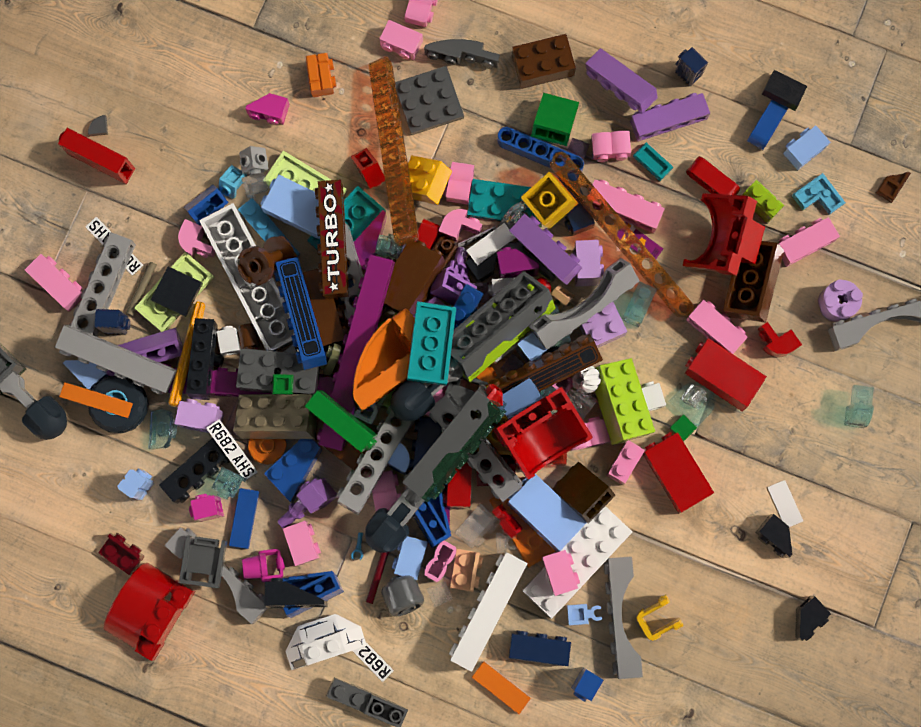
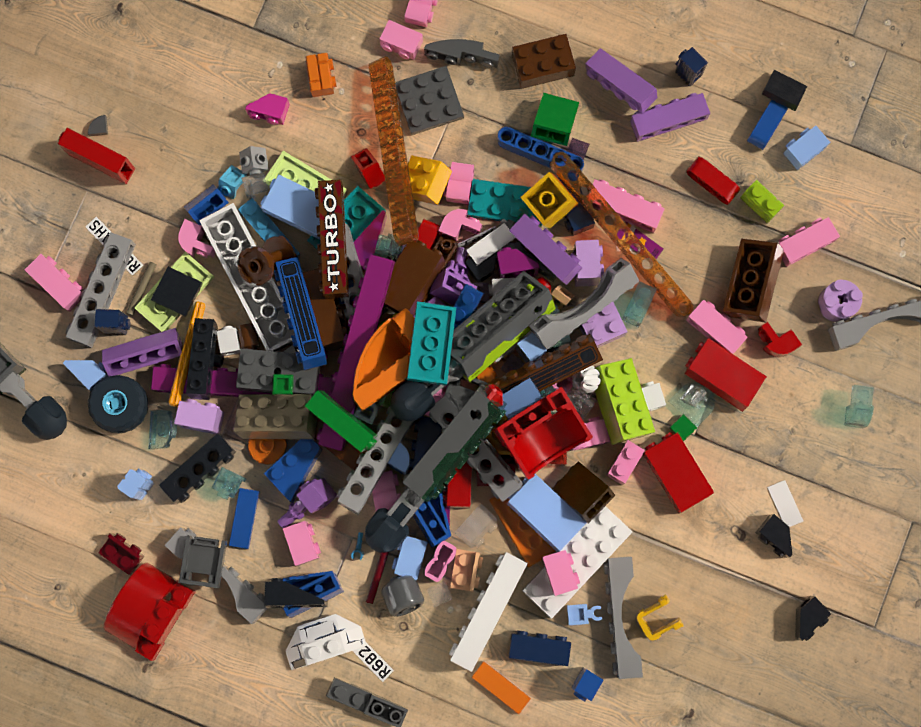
light grey brick [55,325,177,394] -> none
orange sticker [59,382,133,418] -> none
dark pink brick [189,494,224,522] -> none
white sticker [206,419,257,480] -> none
dark pink piece [242,549,285,582] -> none
olive plate [320,343,342,376] -> none
red plate [492,504,523,538] -> none
clear tile [496,533,516,553] -> none
clear tile [503,201,529,223] -> none
bright pink brick [591,131,631,162] -> none
teal tile [633,142,673,182] -> none
red piece [683,193,765,276] -> none
medium azure tile [792,173,846,215] -> none
reddish brown tile [876,172,911,203] -> none

